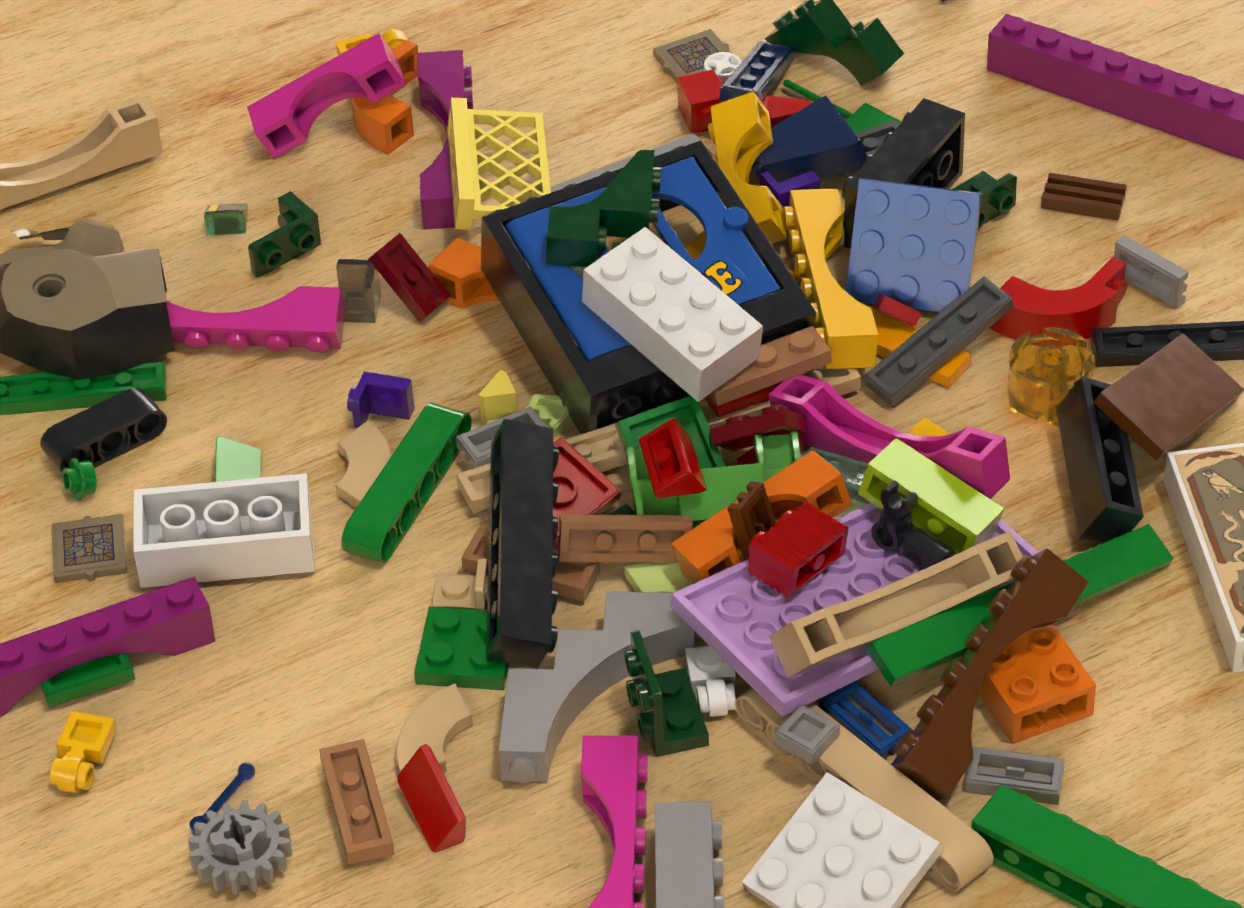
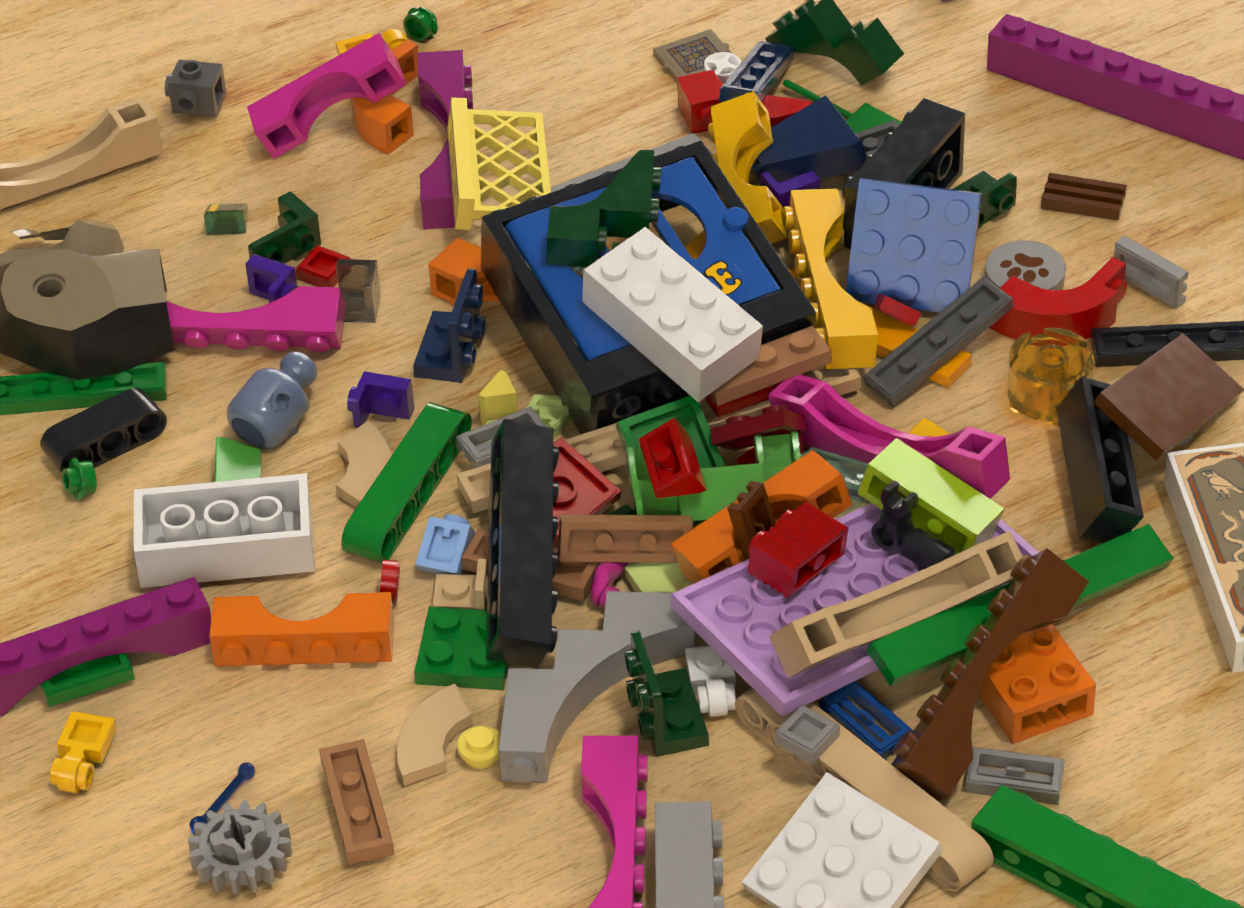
dark tan piece [52,514,127,583] -> none
dark red plate [368,233,451,322] -> none
red slope [397,744,466,852] -> none
none -> dark grey brick [165,59,226,117]
none -> orange arch [209,592,395,666]
none -> sand blue piece [227,351,317,449]
none -> dark purple bracket [245,254,299,303]
none -> red tile [295,245,352,287]
none -> red tile [380,559,400,604]
none -> green plate [403,7,438,42]
none -> dark blue bracket [413,268,486,383]
none -> light blue bracket [415,514,475,575]
none -> light yellow plate [458,726,500,769]
none -> dark pink arm [590,562,628,609]
none -> light grey tile [985,240,1066,290]

